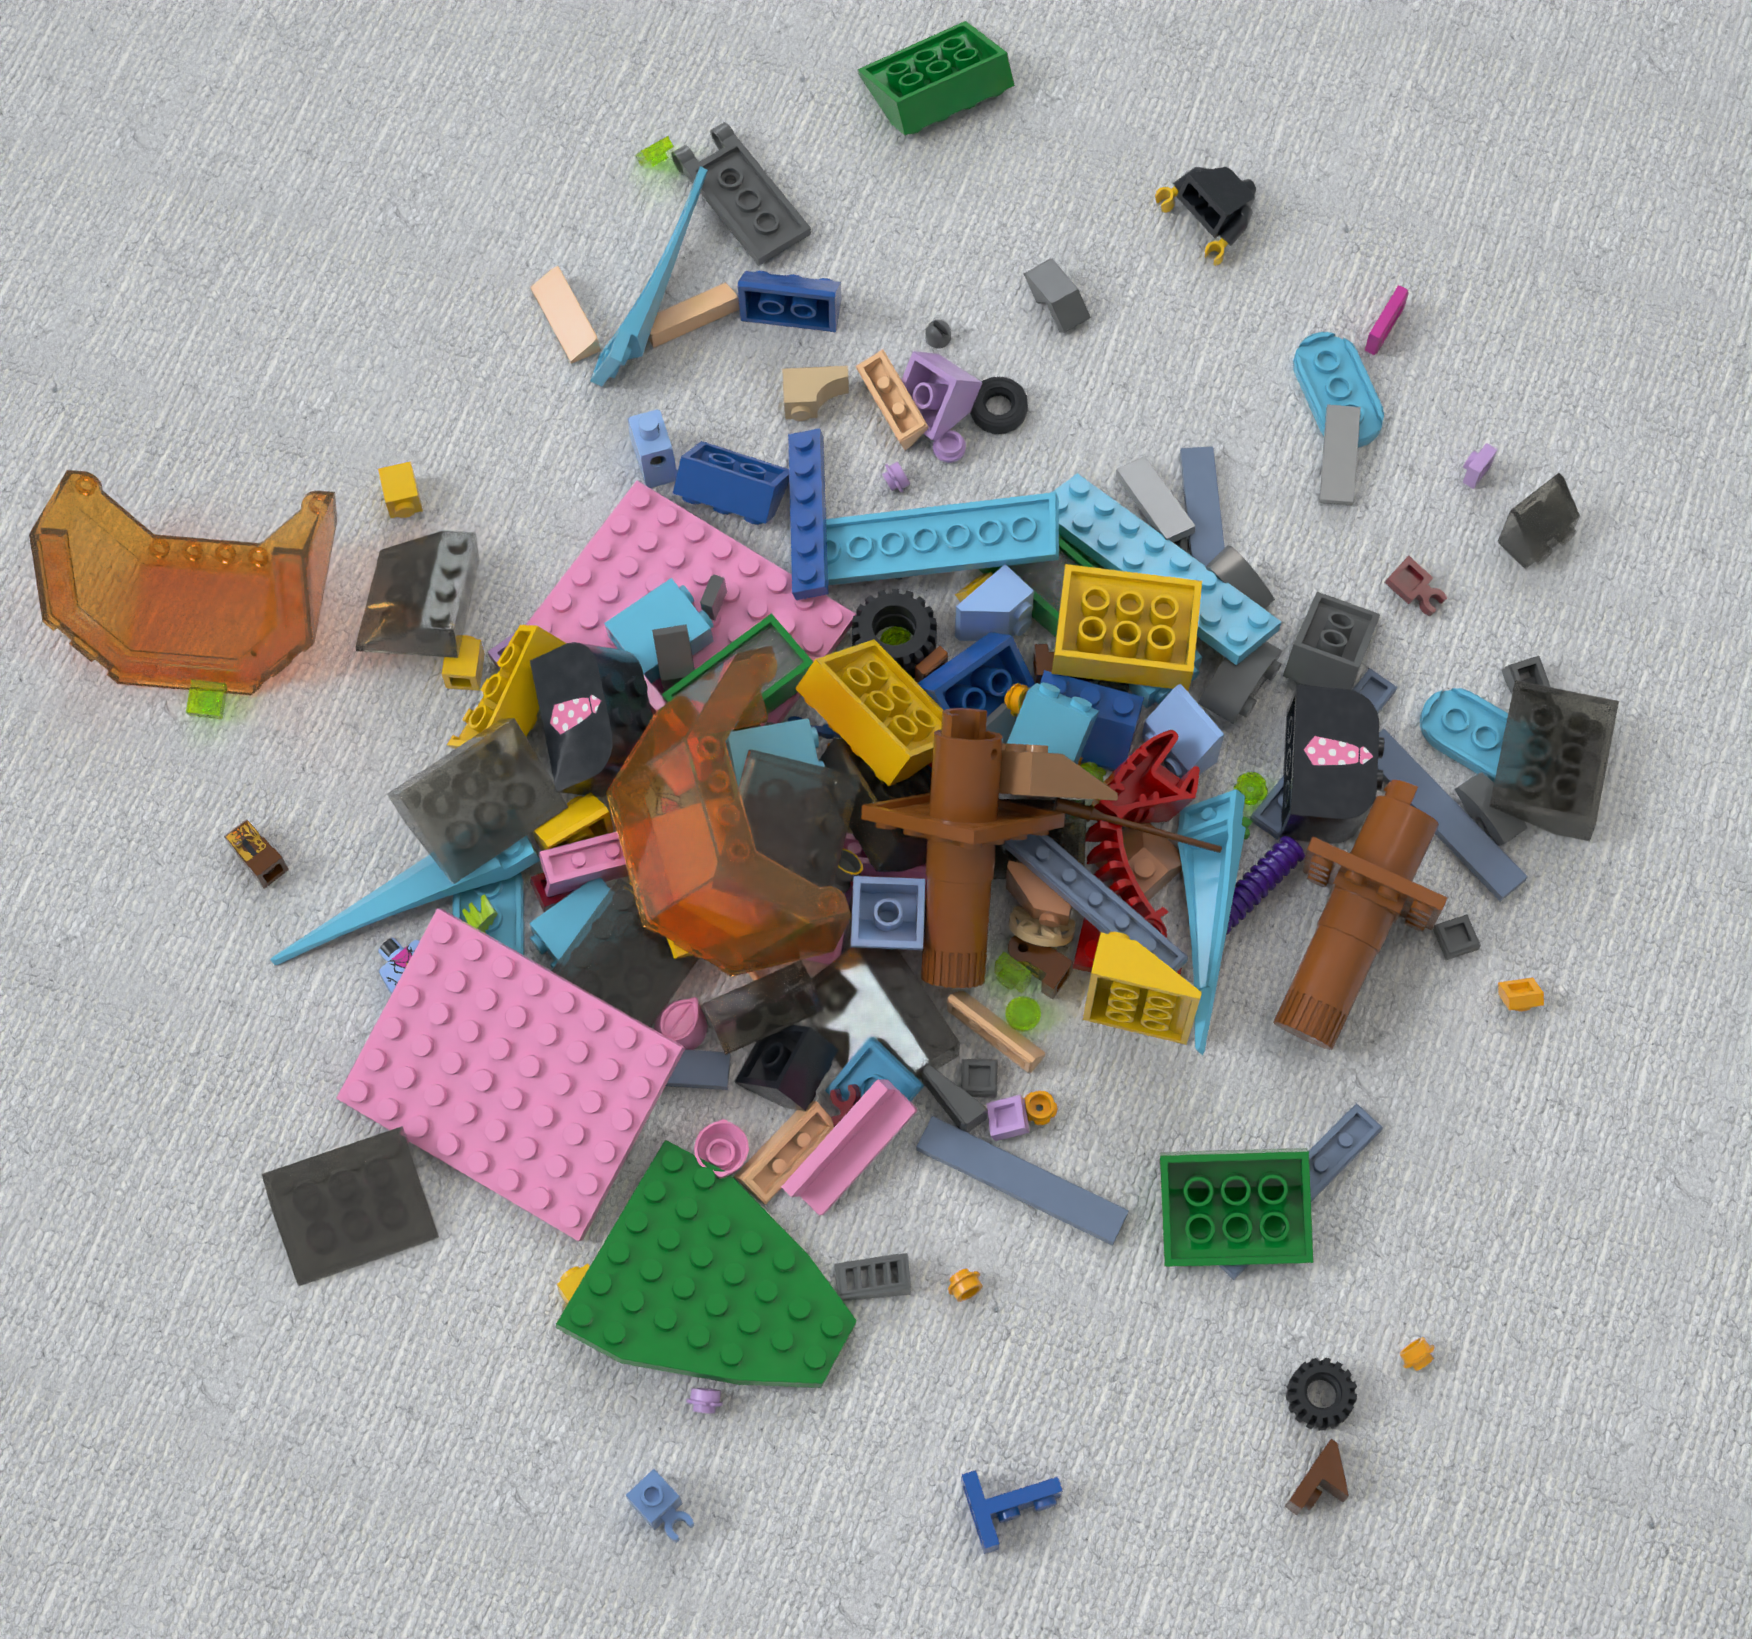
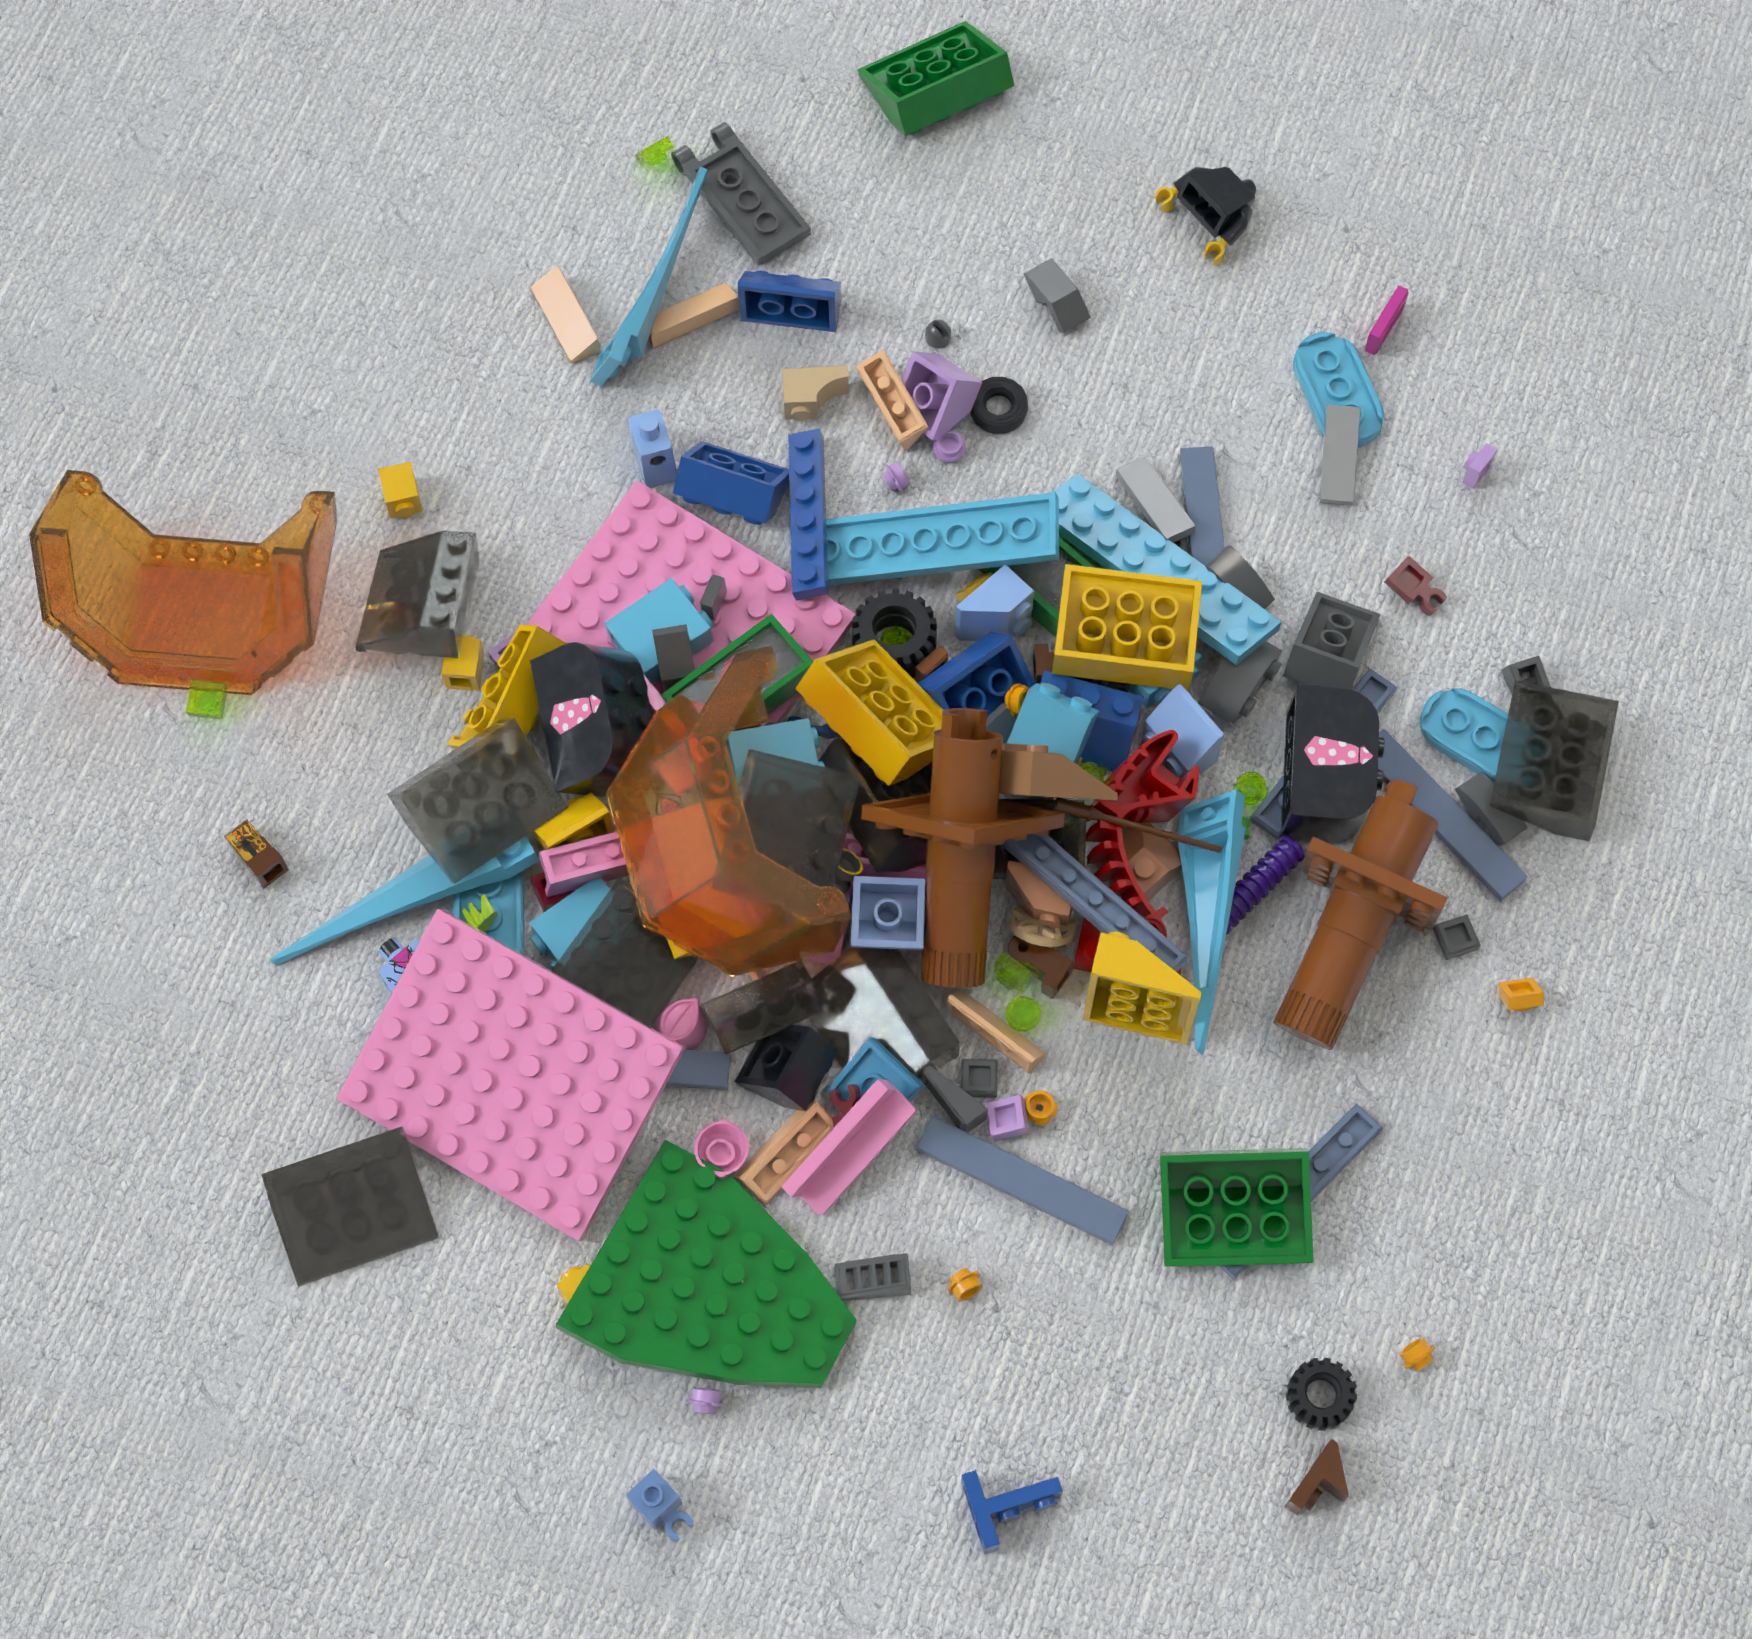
clear smoke slope [1498,473,1580,569] -> none

